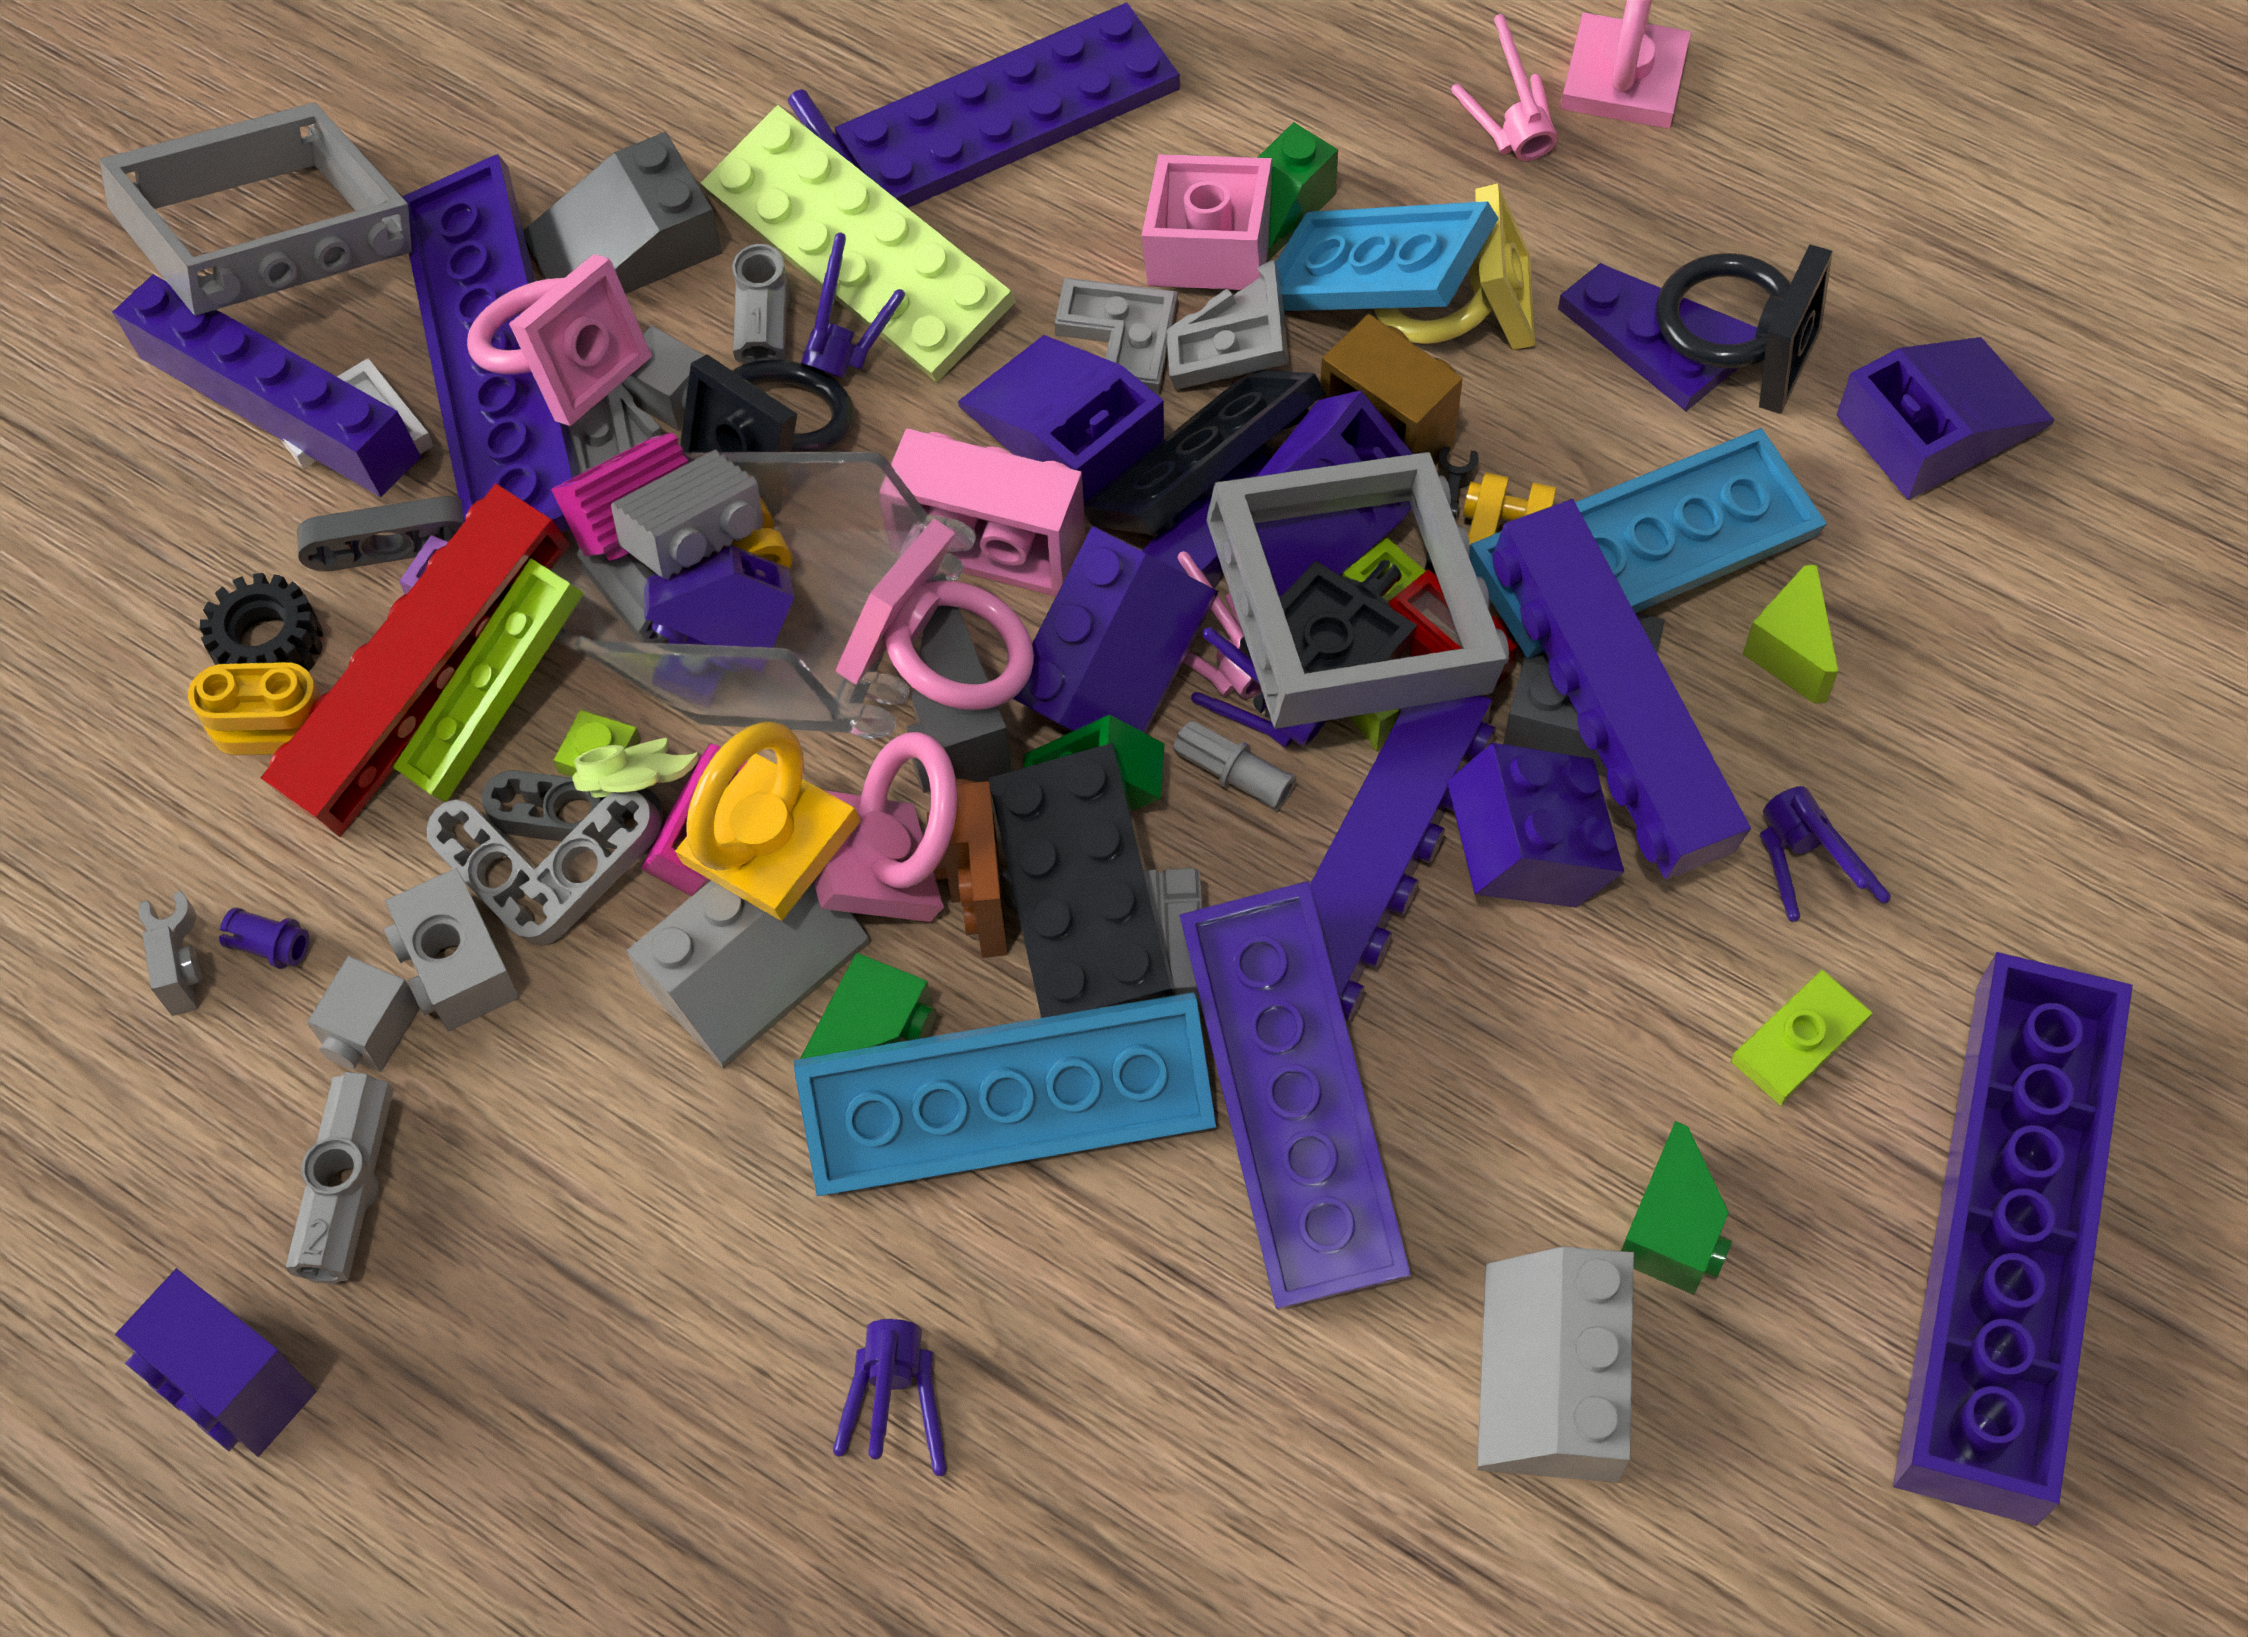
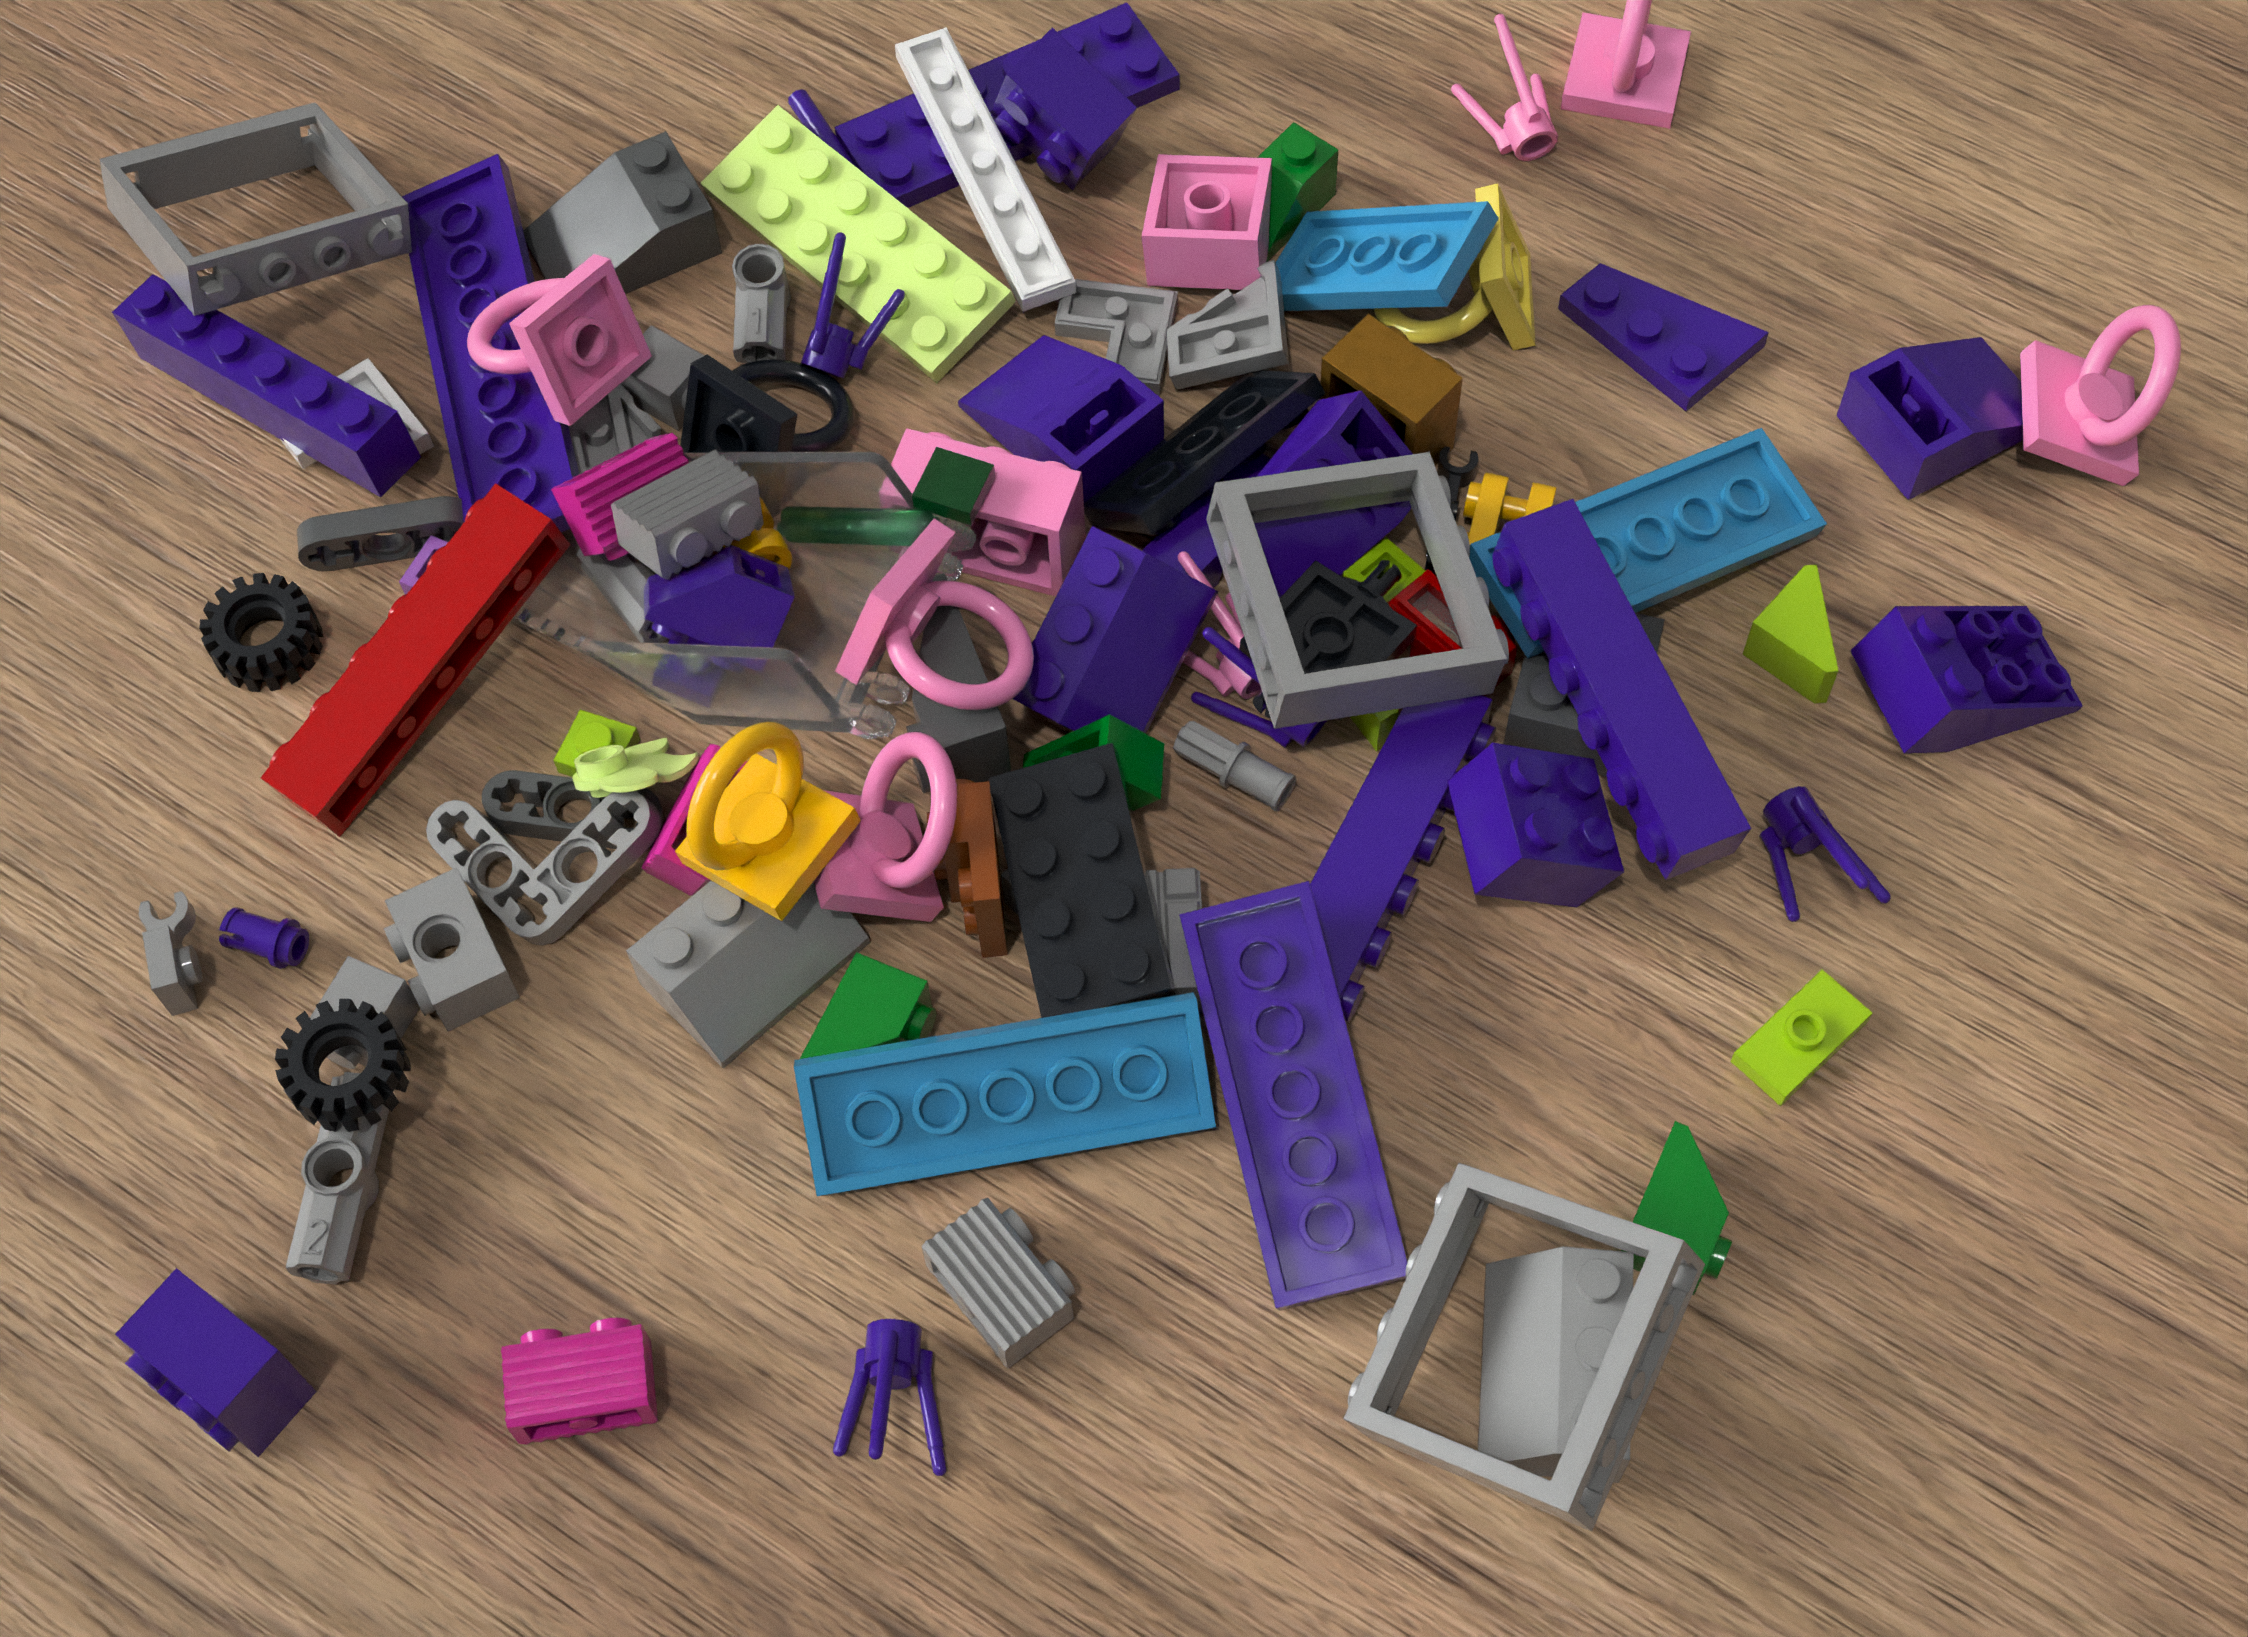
yellow brick [188,662,320,755] -> none
lime plate [393,558,584,802] -> none
black tile [1656,244,1833,414] -> none
dark purple brick [1893,952,2133,1526] -> none
none -> black tyre [275,999,411,1132]
none -> dark pink brick [501,1318,658,1445]
none -> clear green axle [777,506,940,546]
none -> white tile [895,28,1076,312]
none -> dark green tile [912,447,995,526]
none -> light grey brick [922,1198,1075,1369]
none -> dark purple brick [991,27,1137,191]
none -> light grey window [1343,1163,1705,1531]
none -> dark purple slope [1850,606,2083,754]
none -> bright pink tile [2020,305,2181,486]

